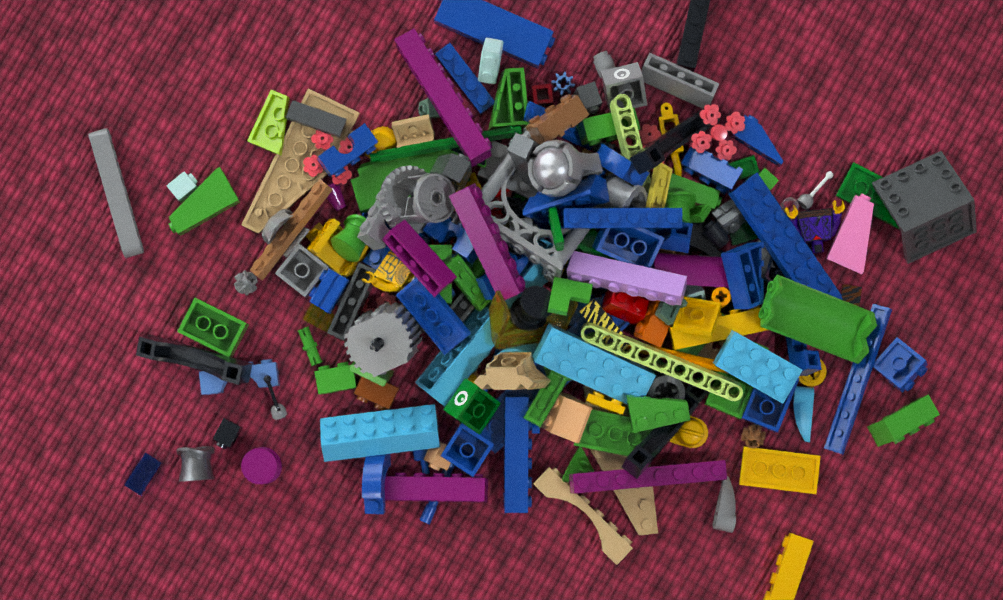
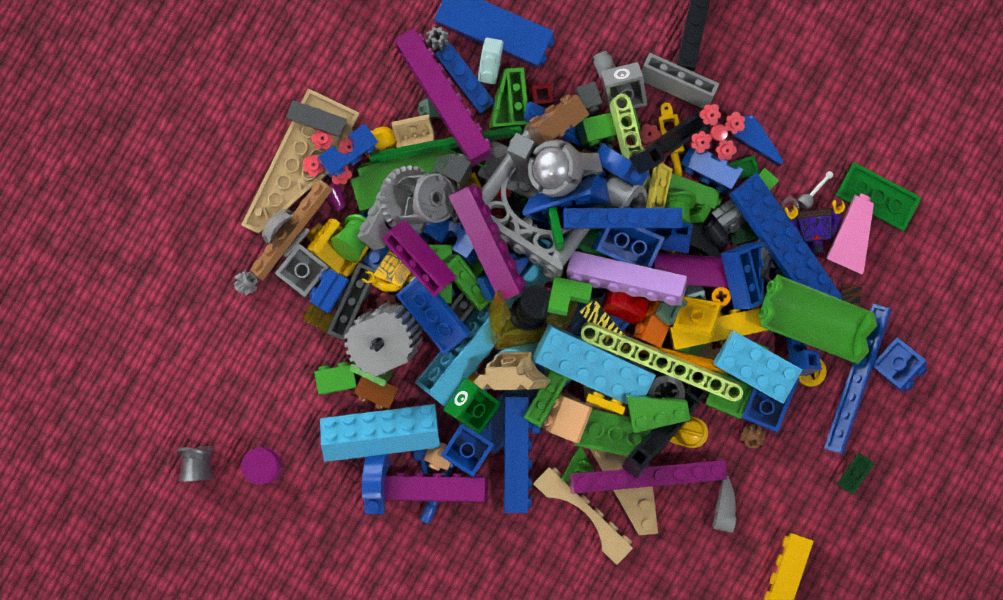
light grey beam [89,128,144,258] -> none
clear blue plate [124,452,162,496] -> none
black arch [136,334,253,385] -> none
light aqua brick [167,171,198,202] -> none
bright green slope [168,167,240,236] -> none
bright green brick [177,298,249,357] -> none
medium blue arch [199,359,280,395] -> none
black brick [213,418,243,449] -> none
lime wing [247,90,290,156] -> none
hinge [264,375,287,420] -> none
bright green pin [298,327,323,367] -> none
medium blue gear [551,72,575,96] -> none
yellow plate [739,446,821,494] -> none
medium azure piece [793,386,814,442] -> none
bright green wedge [867,394,940,447] -> none
dark grey bracket [872,151,977,264] -> none
none -> light grey gear [426,27,449,51]
none -> dark green plate [836,452,875,495]

